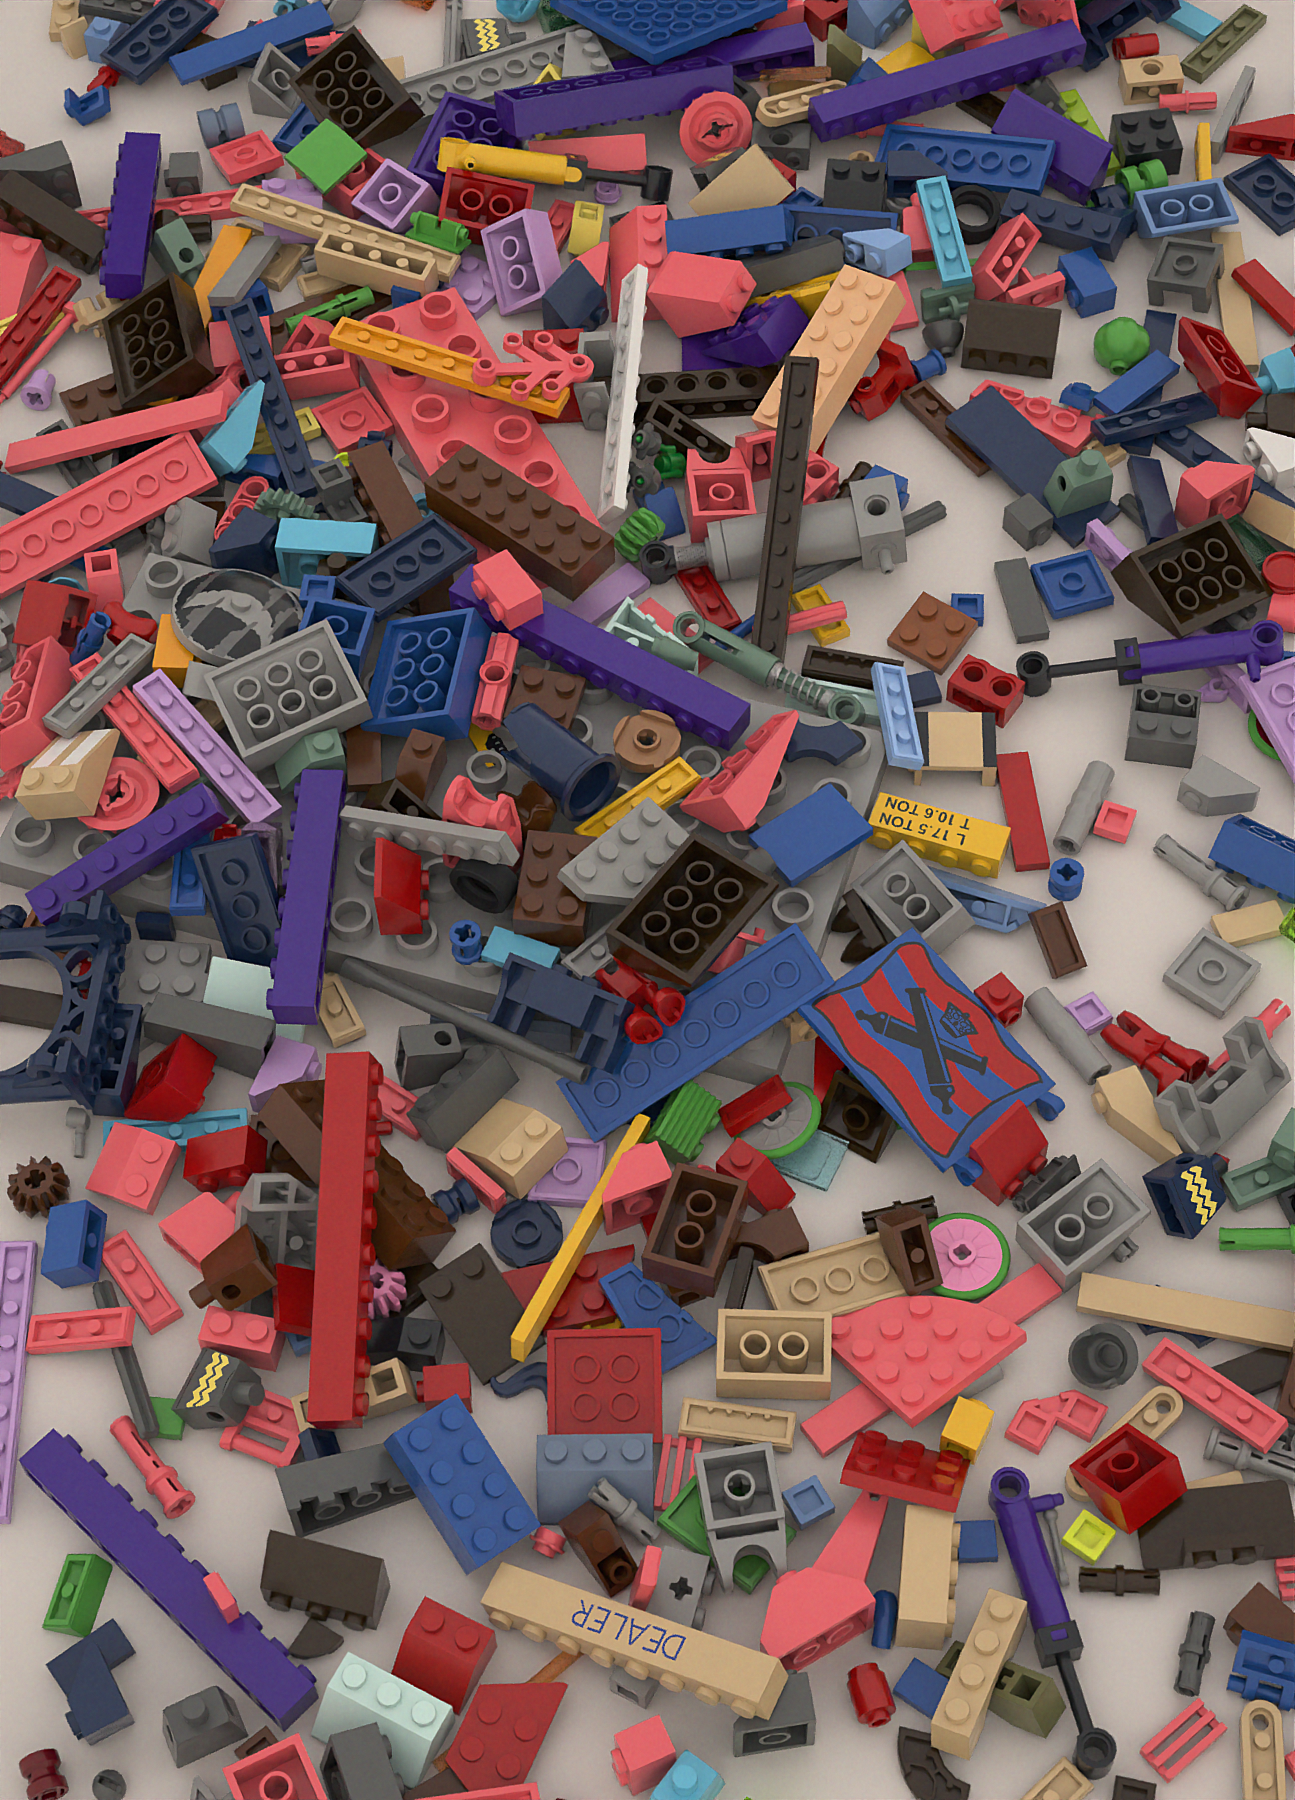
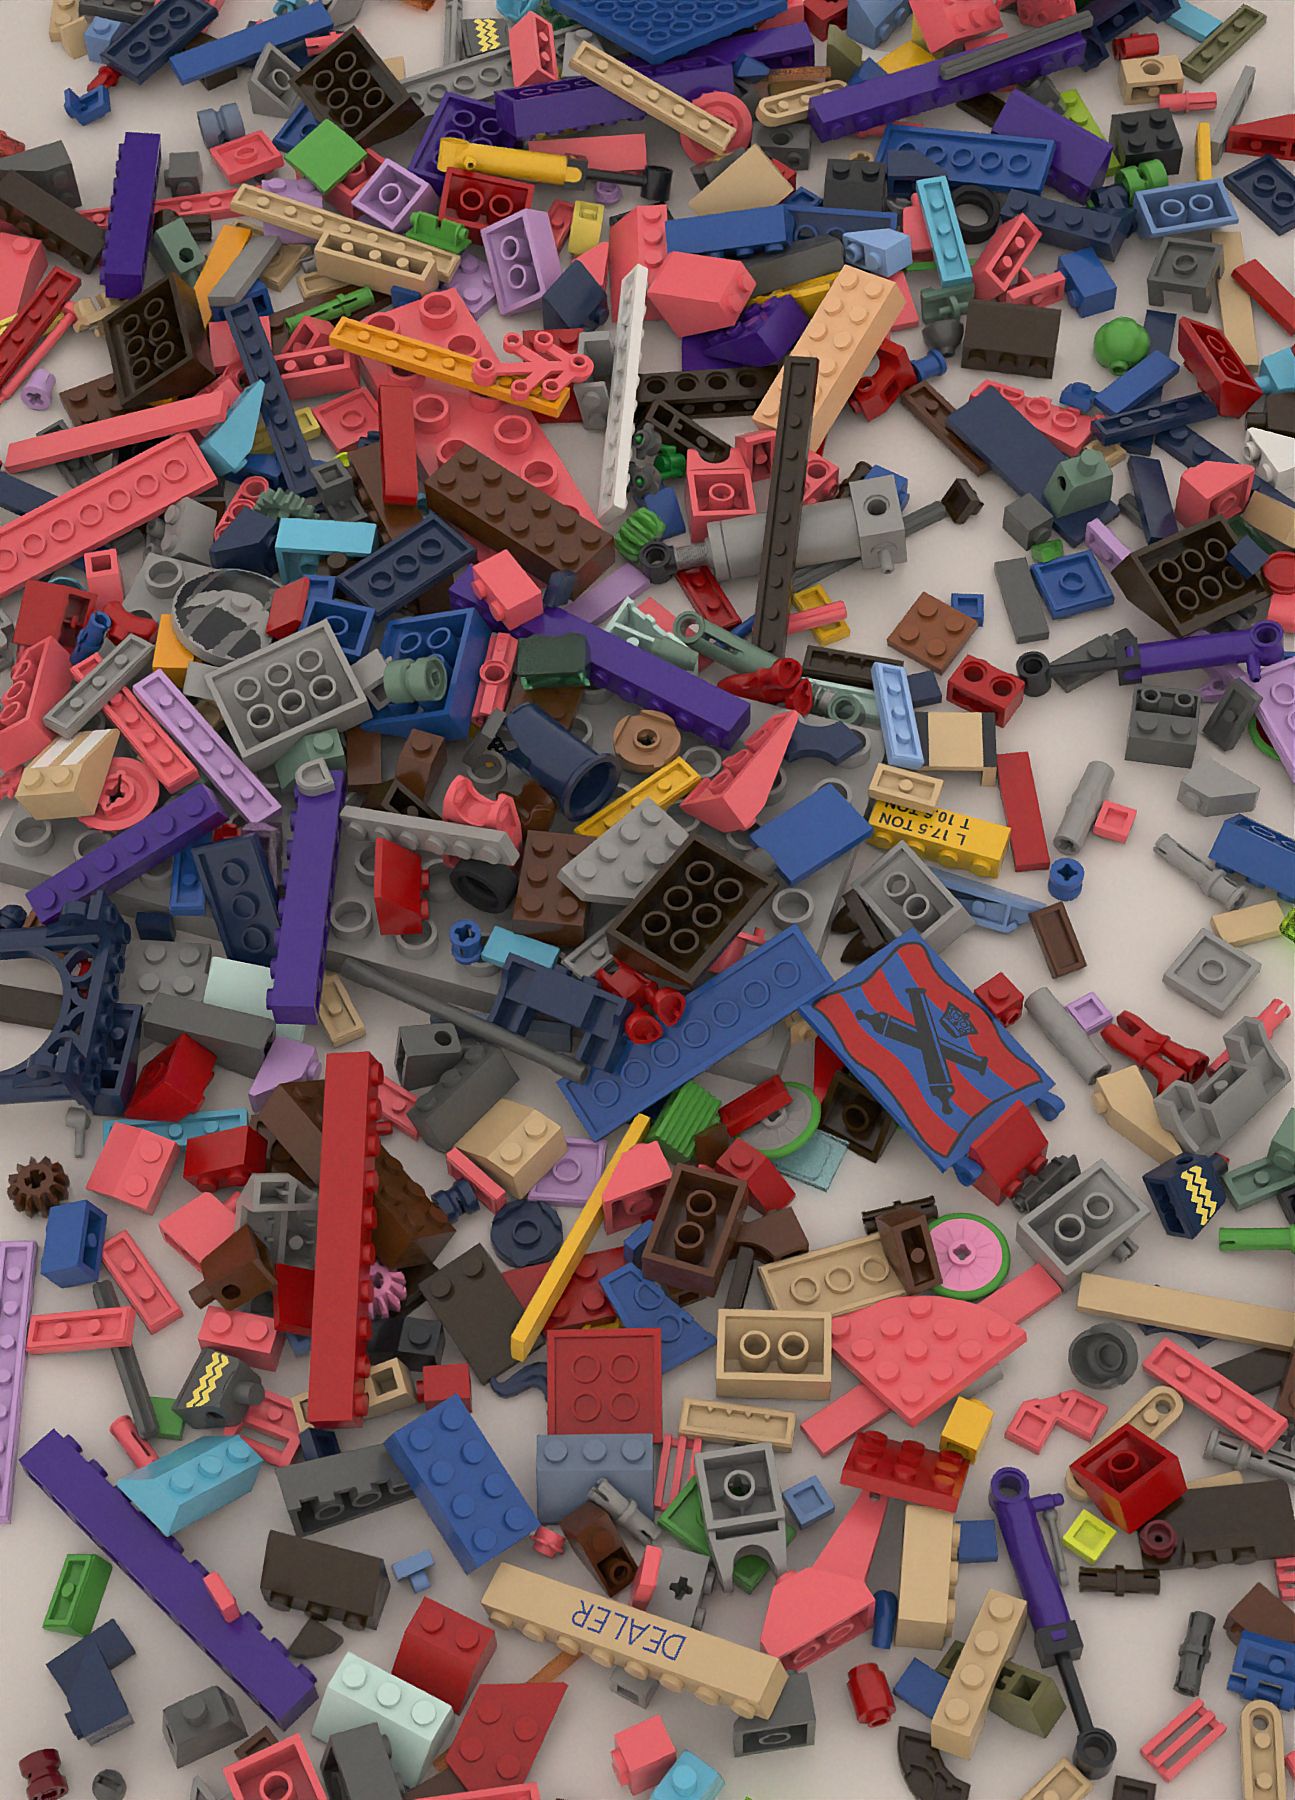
none -> medium azure slope [117,1435,264,1537]
none -> red slope [265,577,310,640]
none -> light grey tile [295,757,335,796]
none -> light grey brick [350,648,394,710]
none -> red beam [378,385,418,506]
none -> sand green wheel [383,656,447,704]
none -> medium blue tile [391,1549,435,1594]
none -> dark grey tile [462,708,507,767]
none -> coral brick [508,10,559,88]
none -> clear green brick [518,632,591,689]
none -> dark blue tile [542,570,578,608]
none -> tan tile [568,40,737,156]
none -> blue tile [623,1219,654,1265]
none -> reddish brown tile [694,1123,729,1169]
none -> red piece [717,658,813,715]
none -> blue slope [733,53,770,84]
none -> tan plate [868,763,944,815]
none -> dark grey axle [938,10,1094,81]
none -> dark brown tile [941,478,984,524]
none -> bright green tile [1030,539,1064,563]
none -> dark grey hinge [1049,628,1134,693]
none -> dark red plate [1139,1520,1178,1558]
none -> dark grey plate [1202,677,1263,752]
none -> dark blue tile [1224,535,1270,580]

